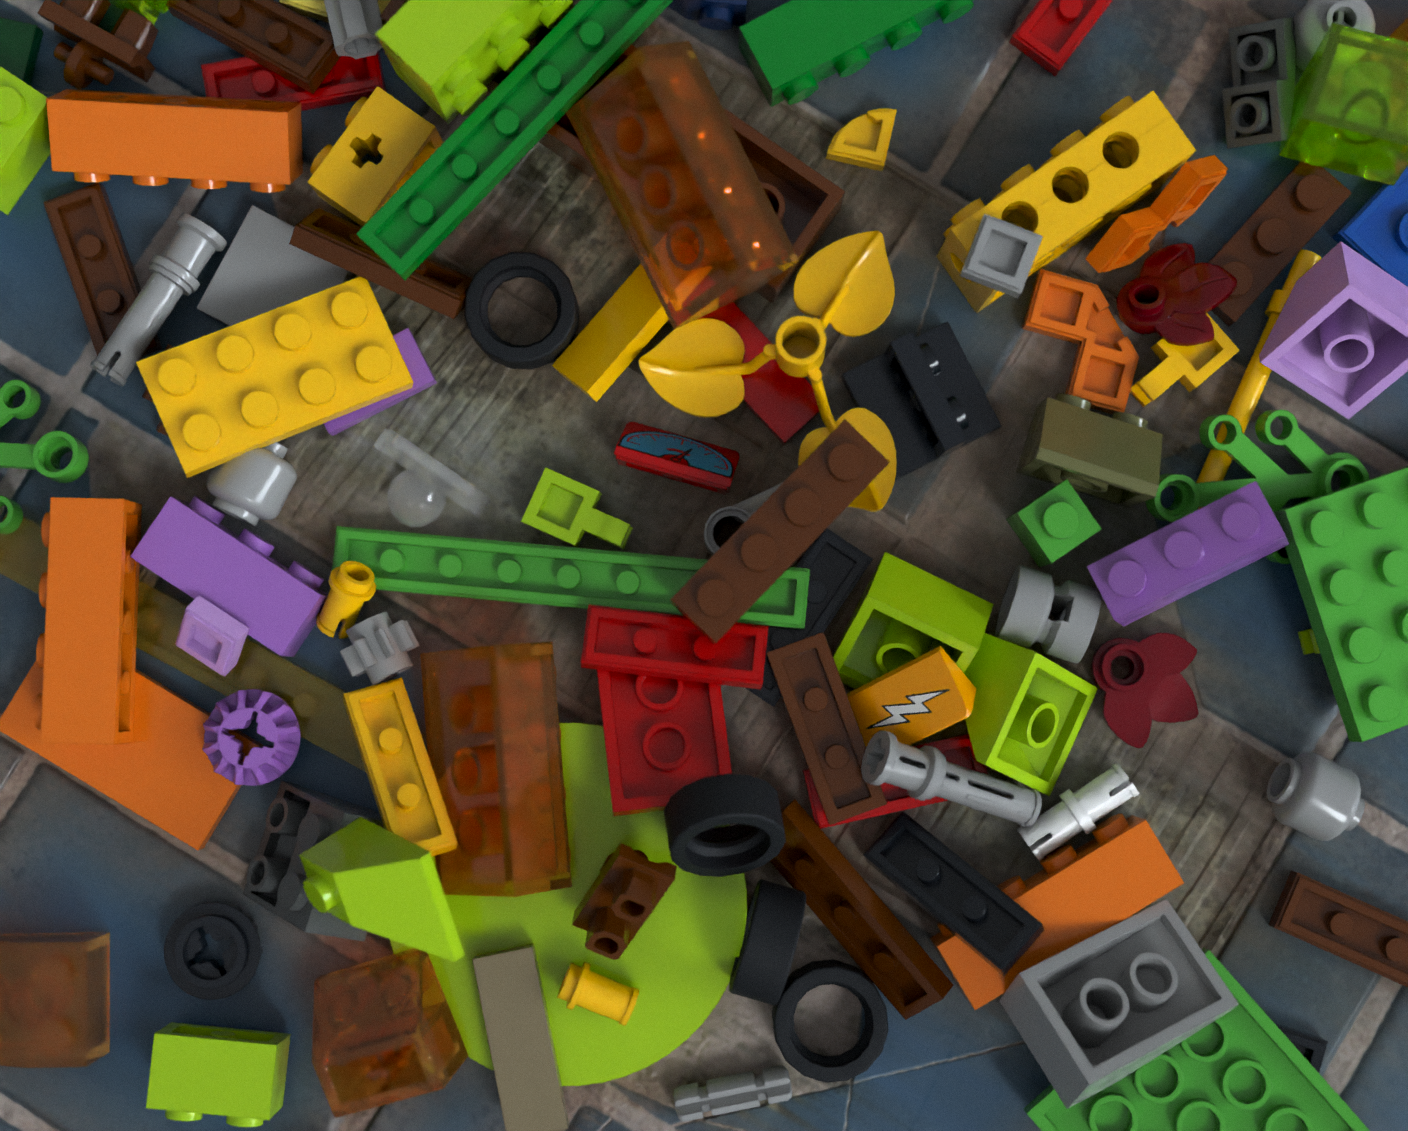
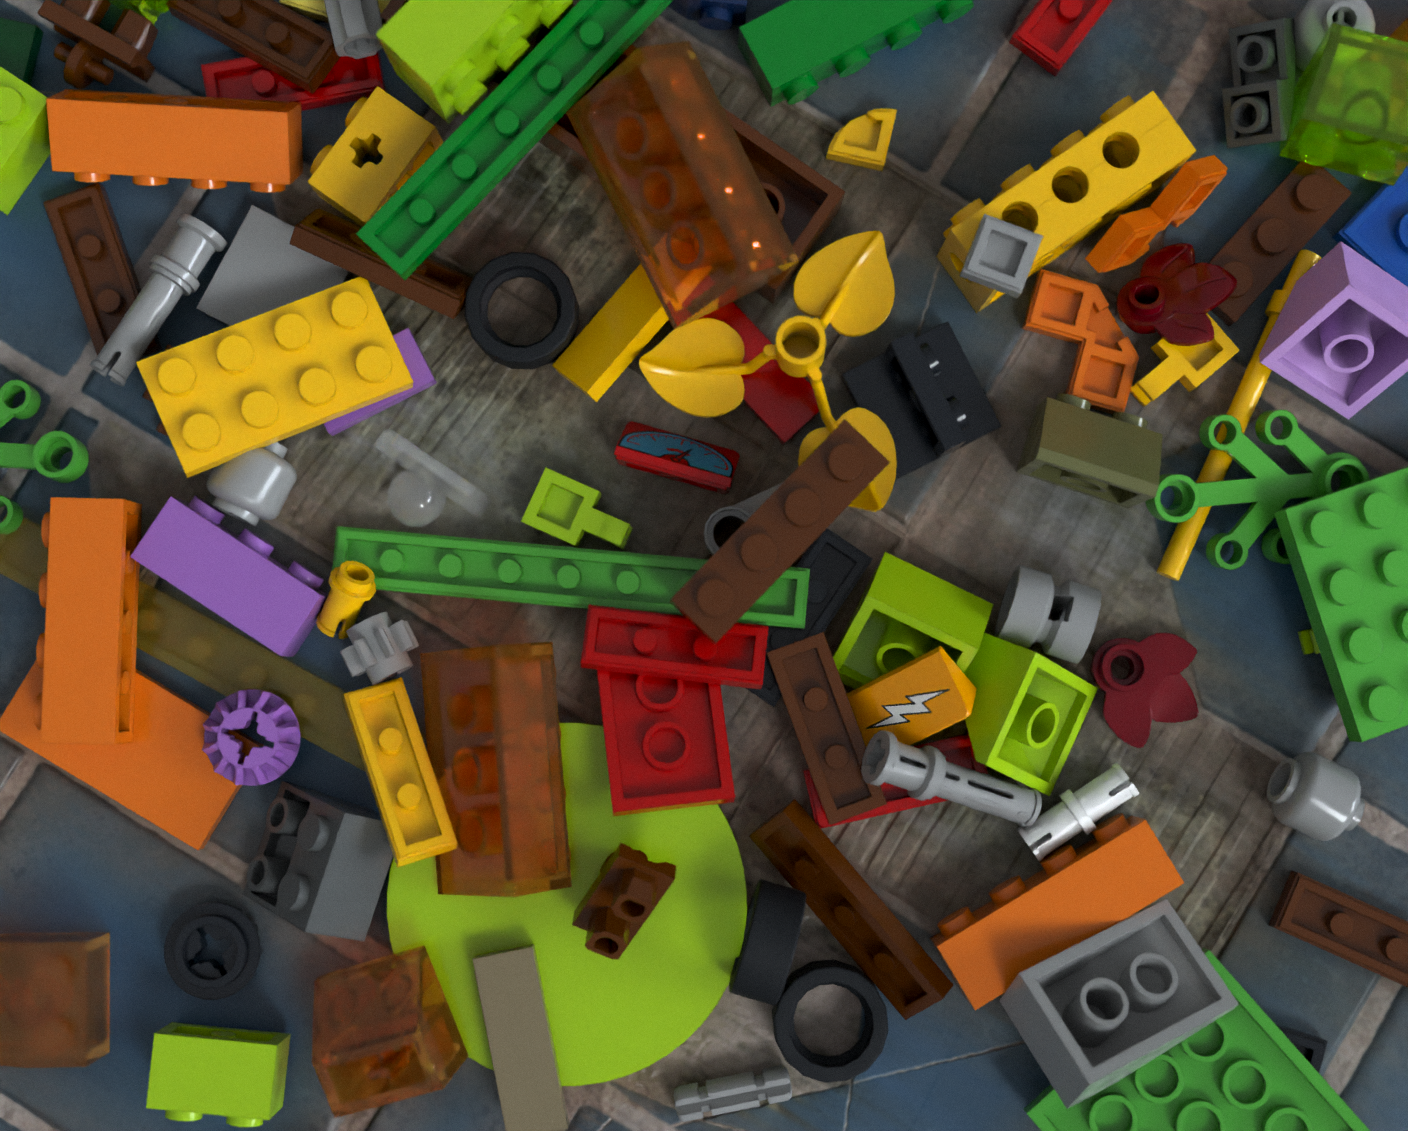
lavender tile [175,596,249,677] -> none
lime slope [299,817,465,962] -> none
yellow pin [557,962,639,1026] -> none
black tyre [664,774,786,877] -> none
black tile [863,811,1044,976] -> none
bright green brick [1006,479,1101,568] -> none
medium lavender brick [1087,481,1289,626] -> none

